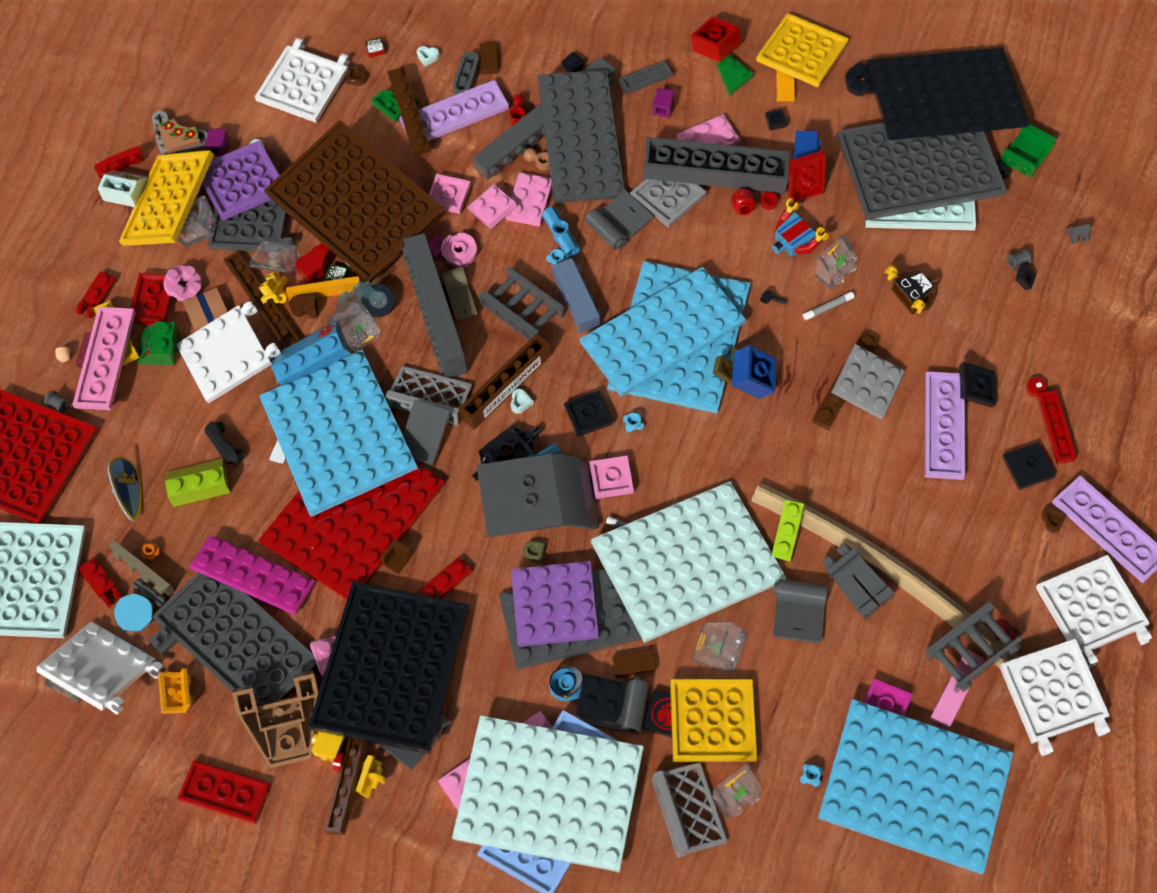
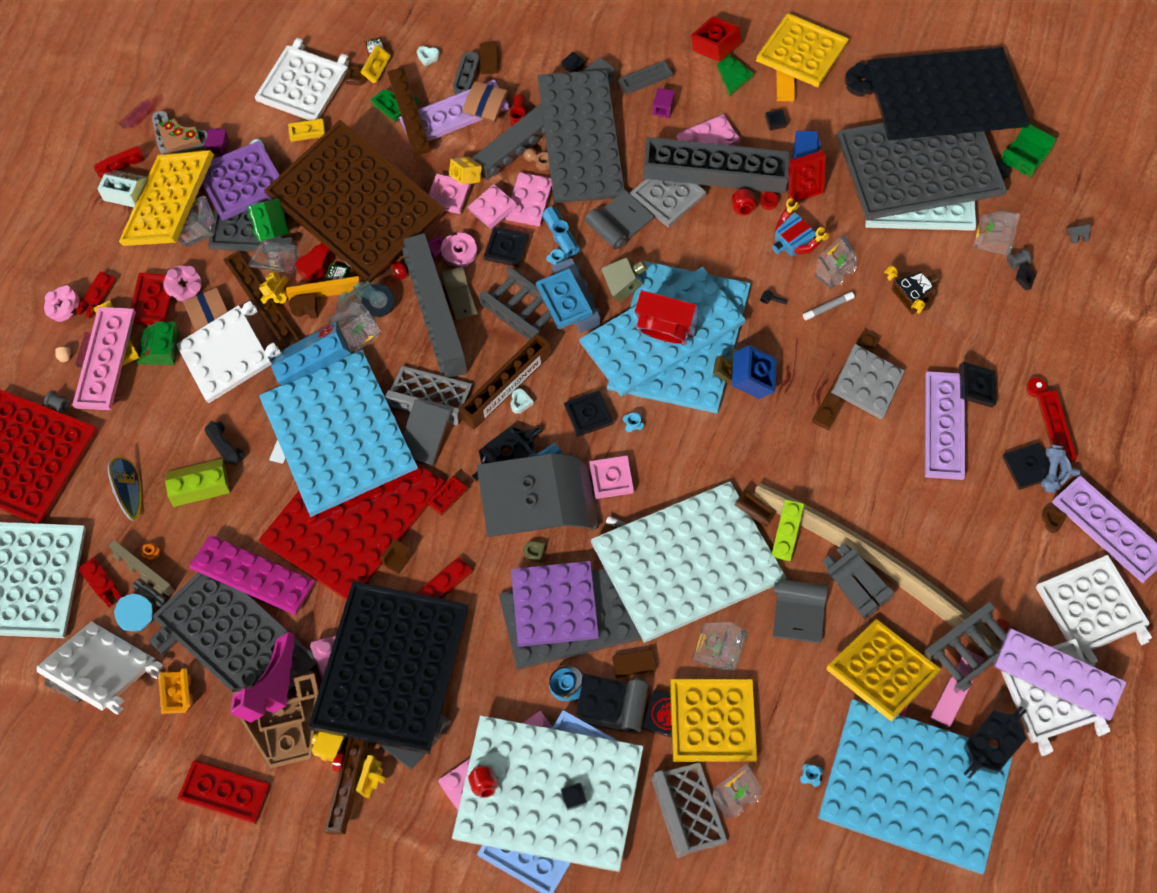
none -> bright pink plate [44,285,79,322]
none -> clear pink plate [119,100,153,128]
none -> dark pink arch [230,632,295,723]
none -> green brick [247,198,289,241]
none -> yellow plate [288,118,325,142]
none -> yellow plate [360,45,390,83]
none -> red tile [392,261,407,280]
none -> red plate [427,475,468,516]
none -> yellow head [449,157,482,185]
none -> nougat slope [462,82,508,122]
none -> red head [468,765,498,798]
none -> black plate [484,227,529,268]
none -> dark azure plate [536,269,593,329]
none -> black plate [560,782,587,811]
none -> torso [601,258,647,302]
none -> red container [634,290,700,345]
none -> reddish brown tile [734,489,777,527]
none -> yellow plate [826,619,941,722]
none -> black plate [964,706,1027,779]
none -> clear slope [973,210,1020,255]
none -> lavender plate [993,629,1126,721]
none -> sand blue piece [1041,445,1080,493]

